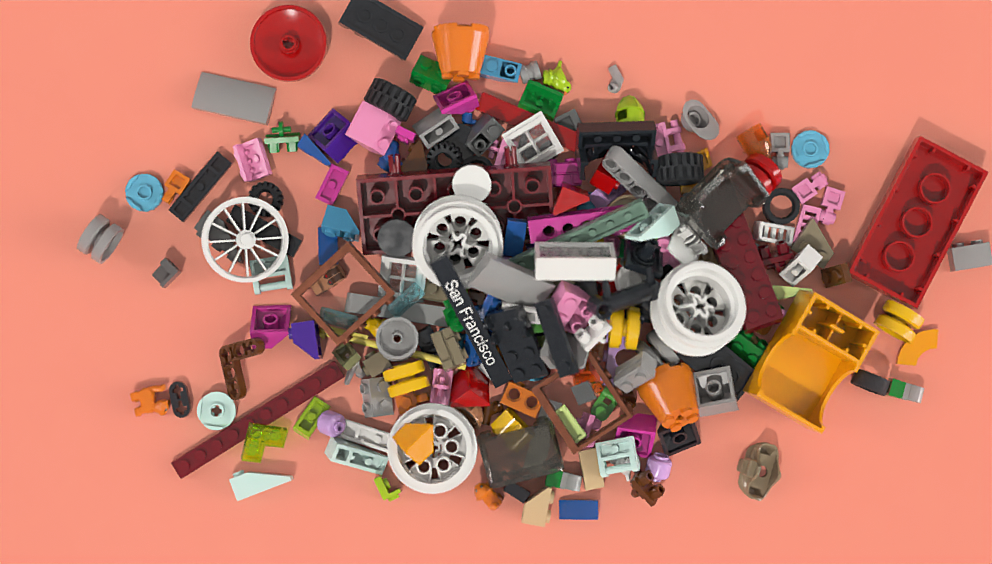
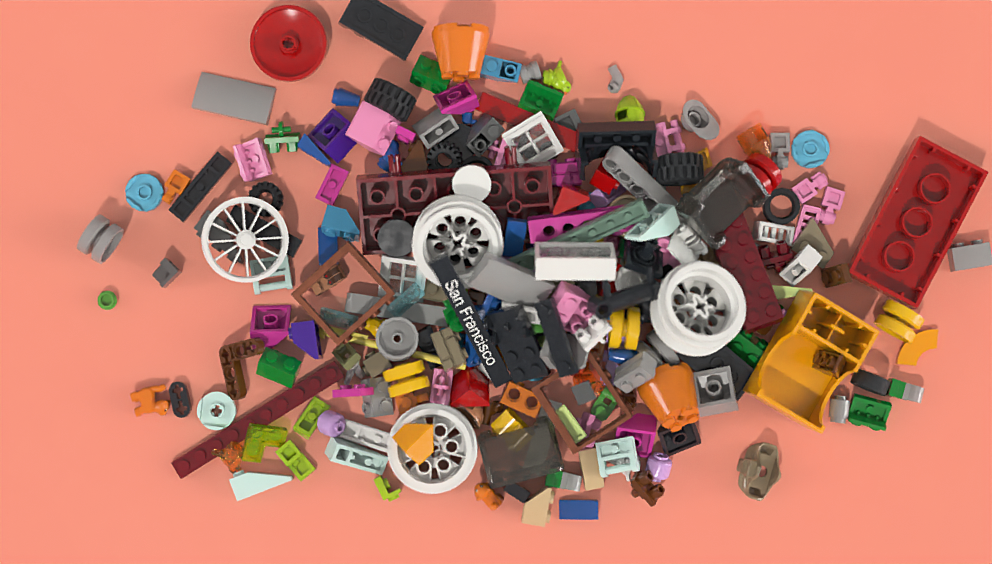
none -> bright green plate [98,291,117,310]
none -> clear orange animal [211,441,244,473]
none -> green brick [256,347,302,388]
none -> lime slope [275,440,316,482]
none -> blue cone [331,87,360,107]
none -> dark pink plate [332,384,374,398]
none -> blue cone [608,348,637,364]
none -> reddish brown slope [812,350,847,379]
none -> light grey brick [829,395,850,424]
none -> green bracket [848,393,892,431]

